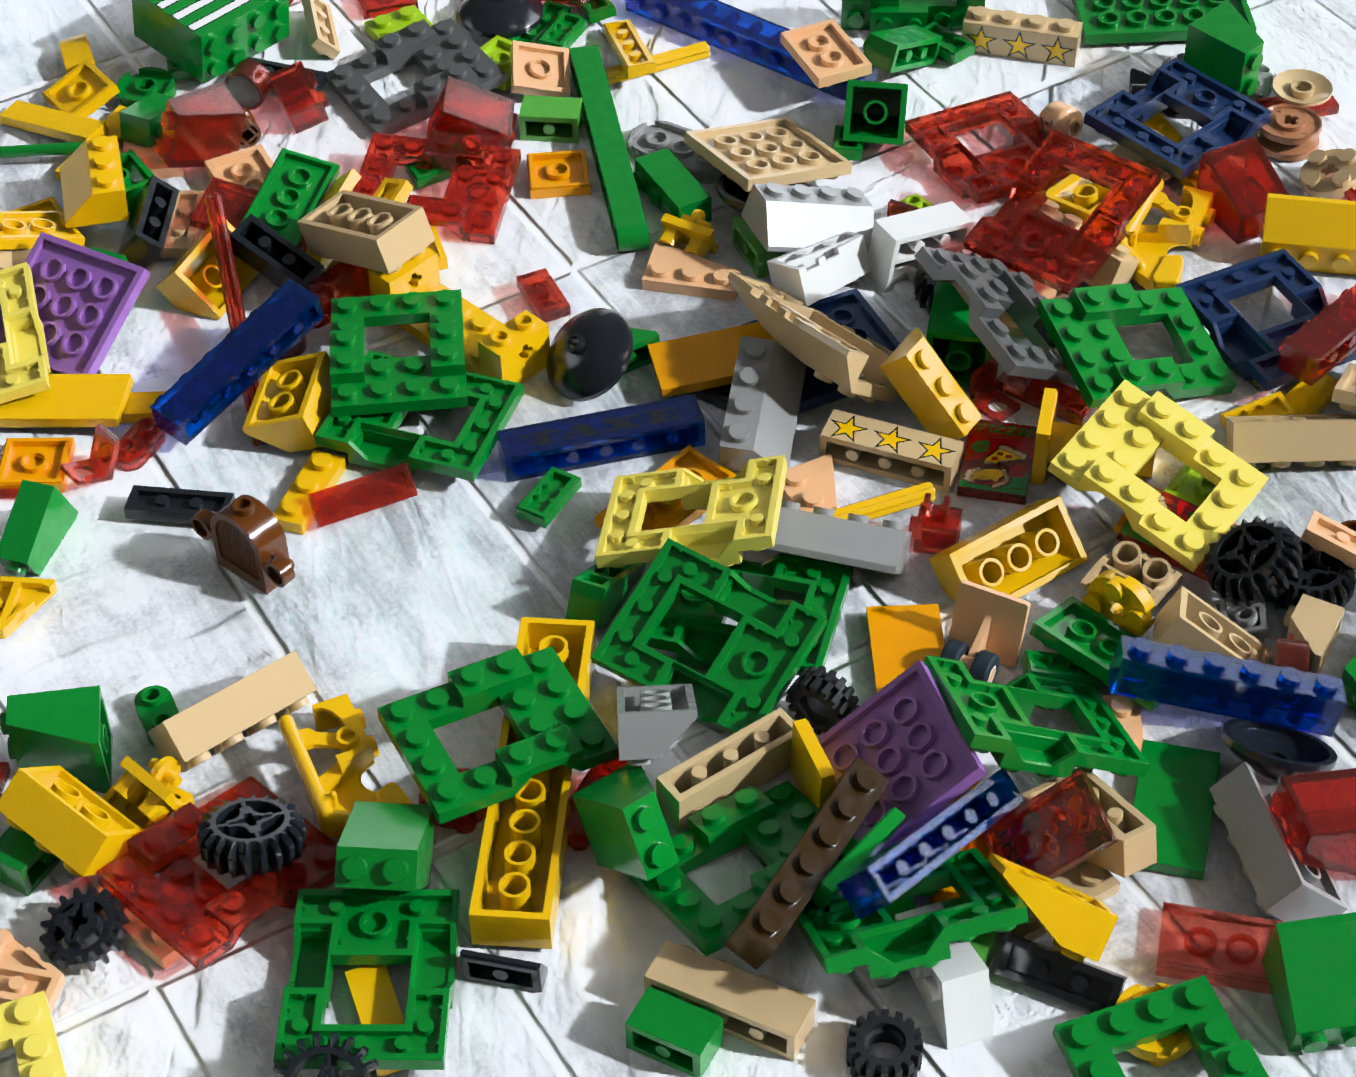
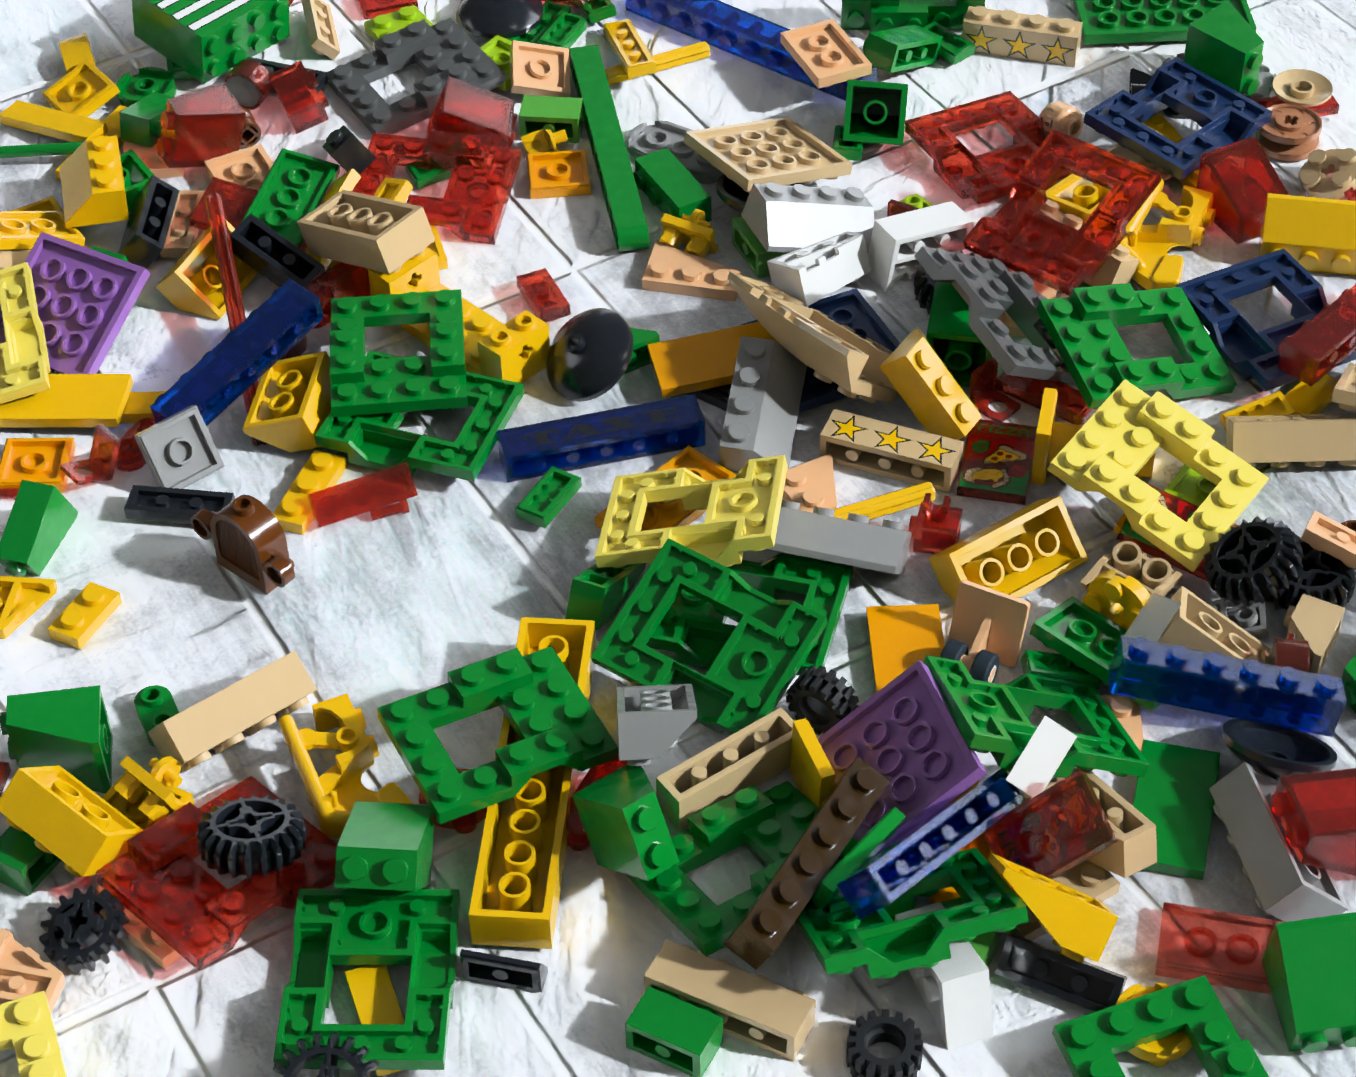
none -> yellow plate [48,582,122,650]
none -> light grey tile [133,405,225,489]
none -> black slope [322,125,376,175]
none -> clear red piece [370,499,410,521]
none -> yellow piece [520,129,568,153]
none -> white sticker [1005,715,1077,800]
none -> white sticker [1115,593,1182,661]

